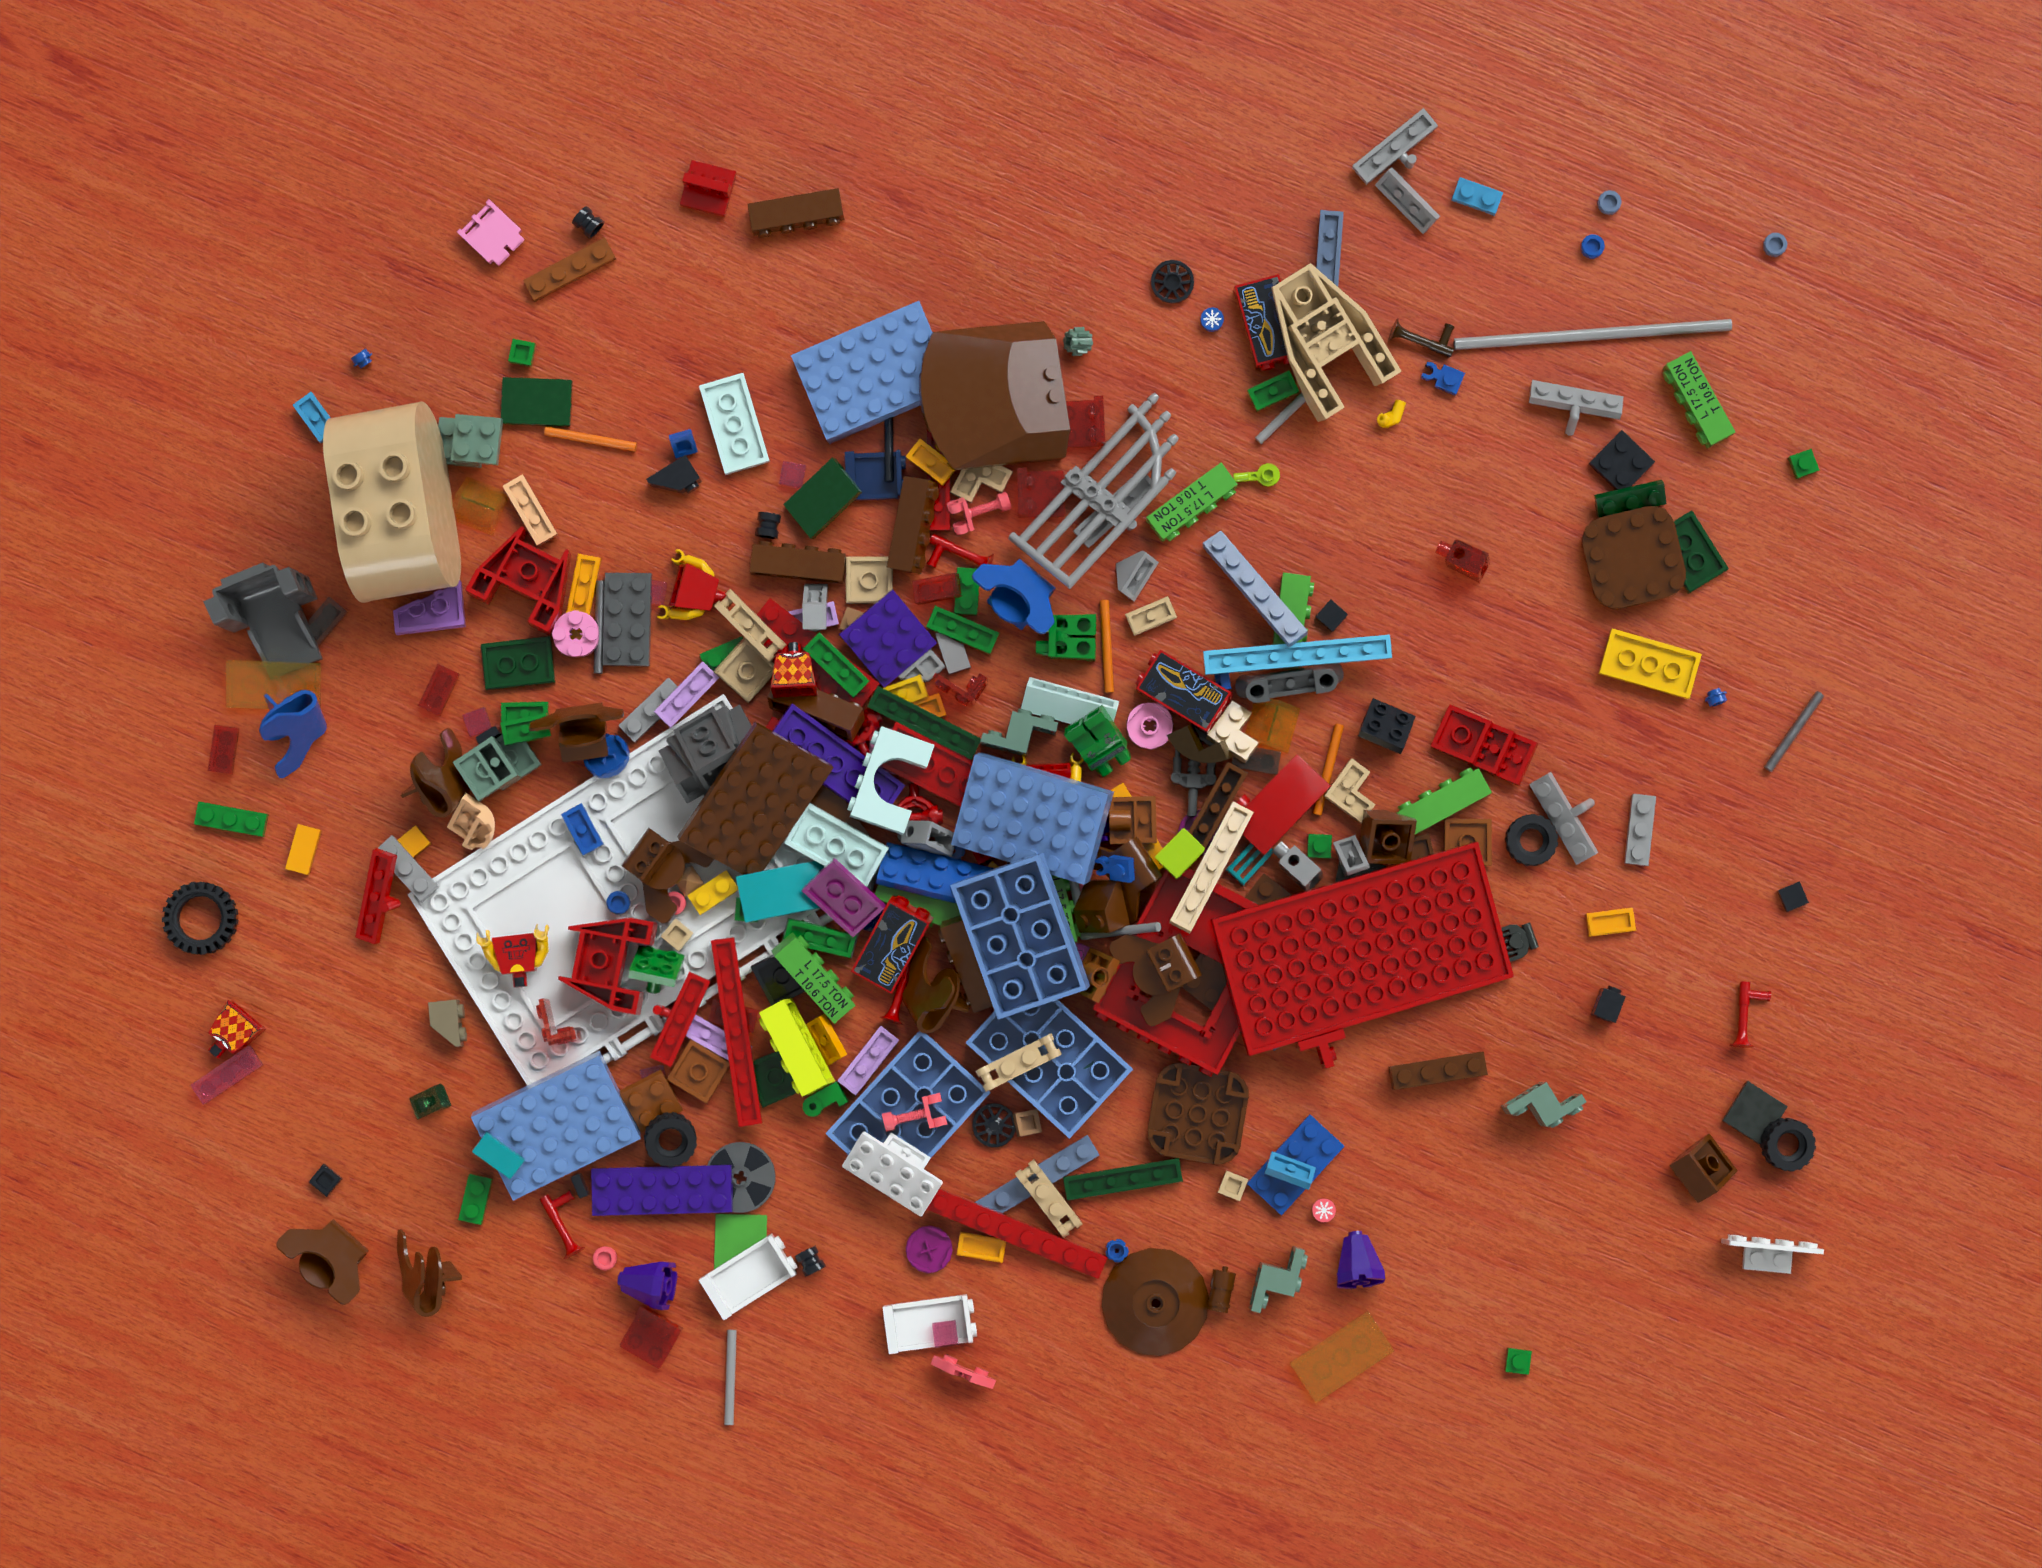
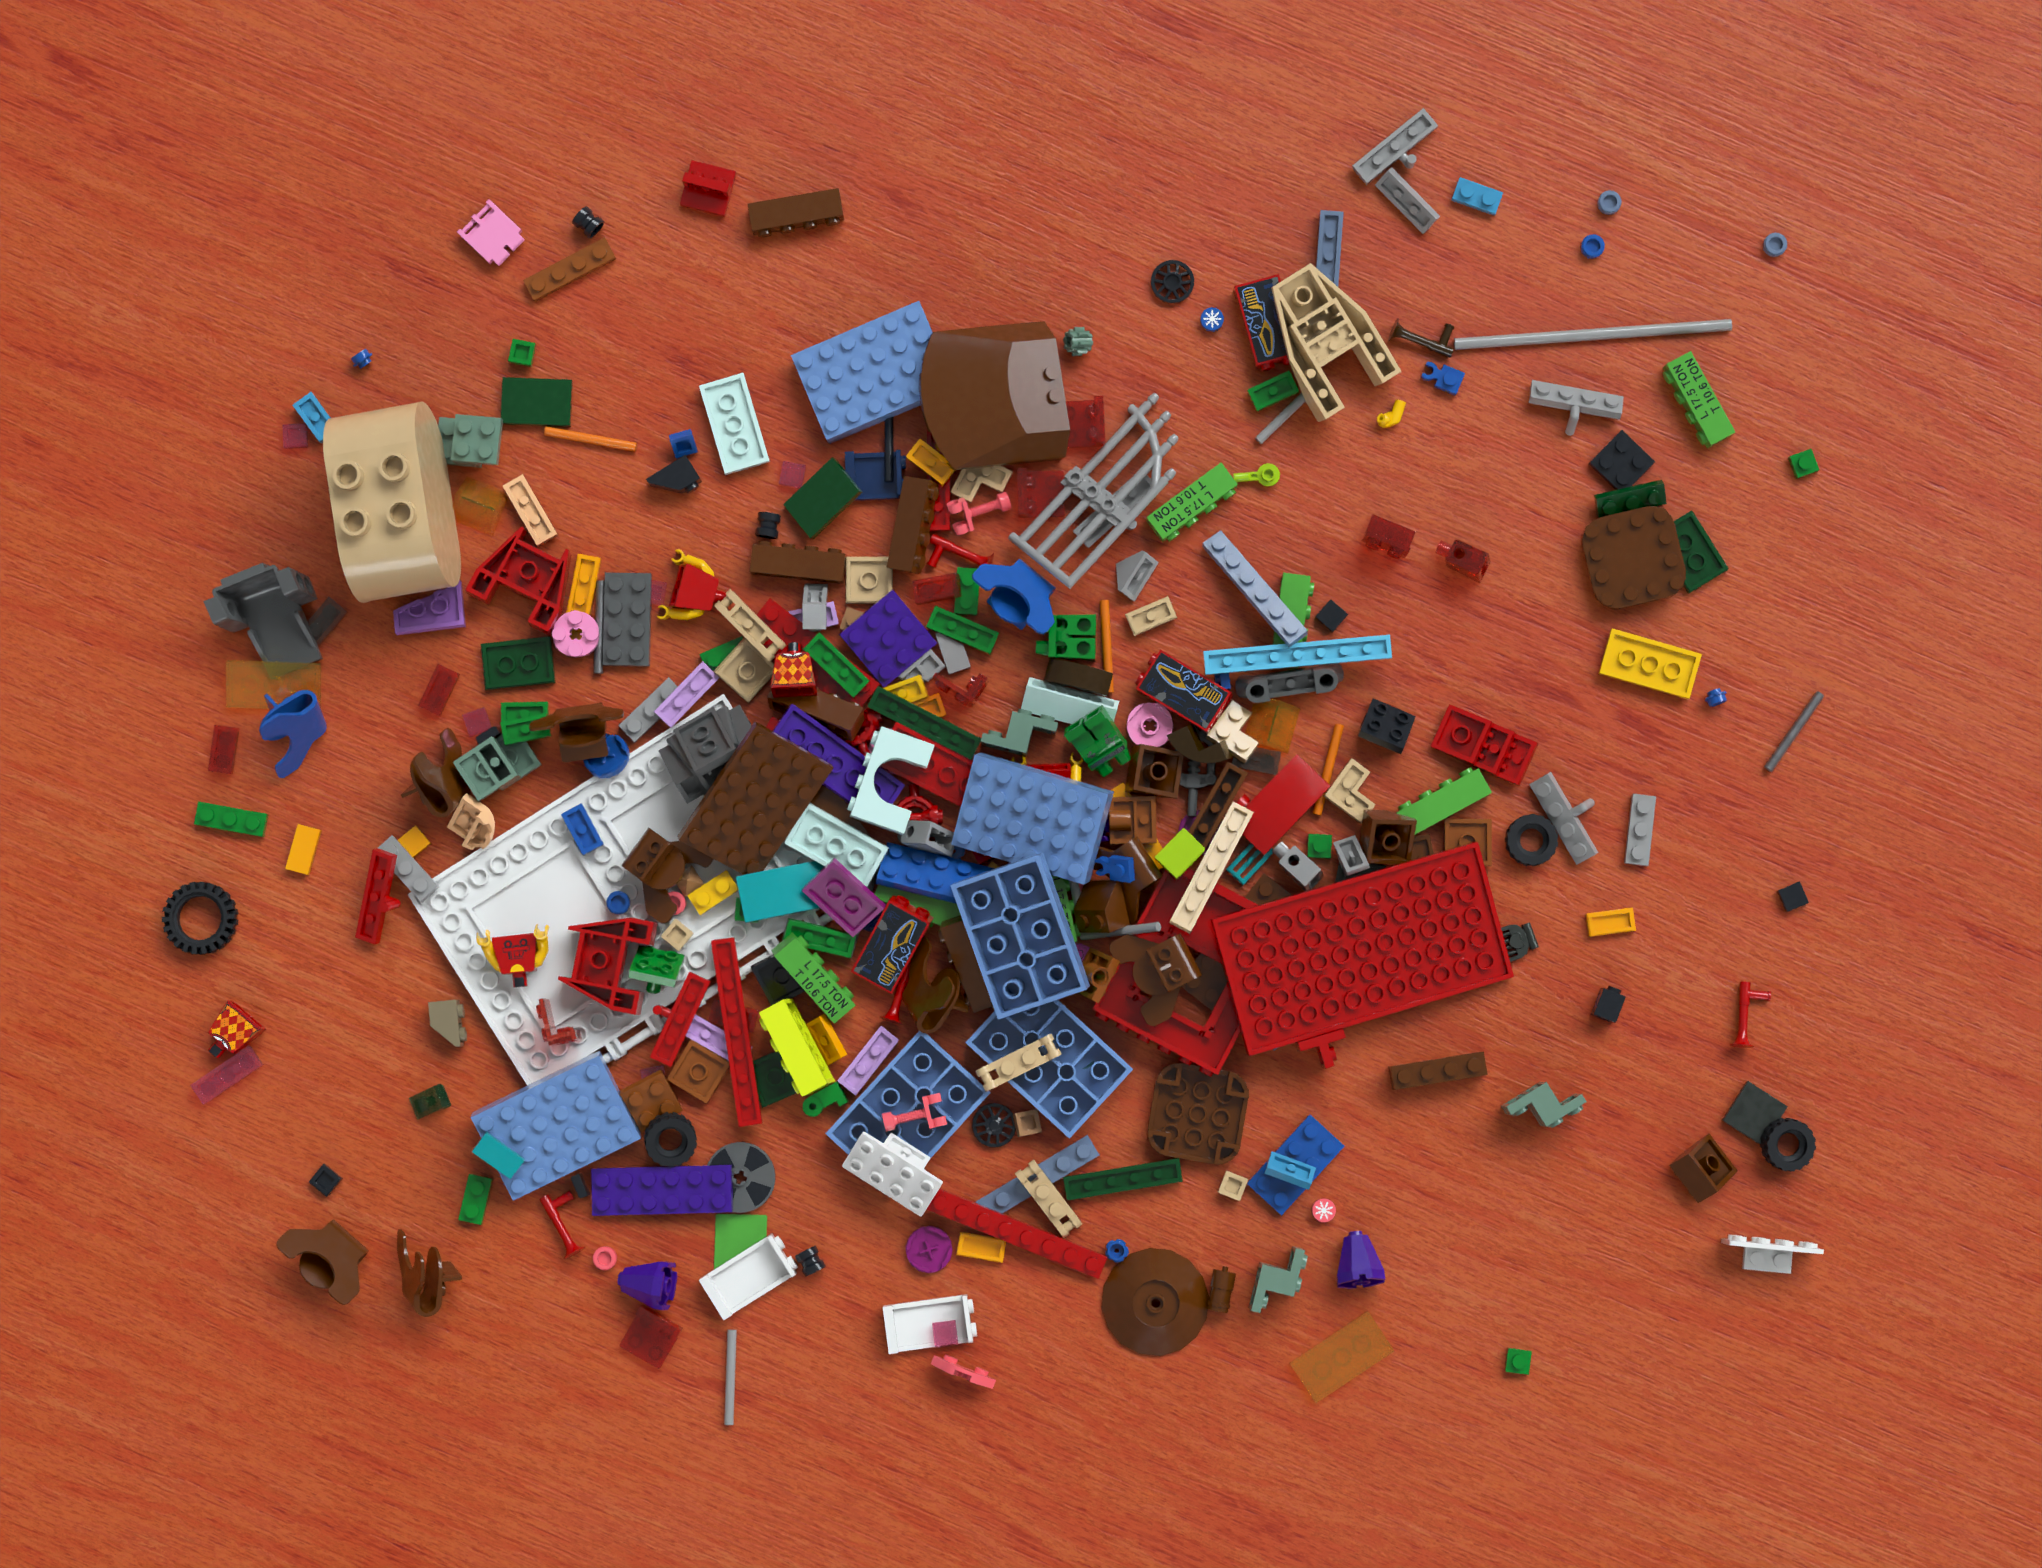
none -> clear pink tile [282,423,308,449]
none -> dark brown brick [1044,658,1113,696]
none -> reddish brown slope [1125,744,1184,799]
none -> clear red bracket [1362,514,1416,559]

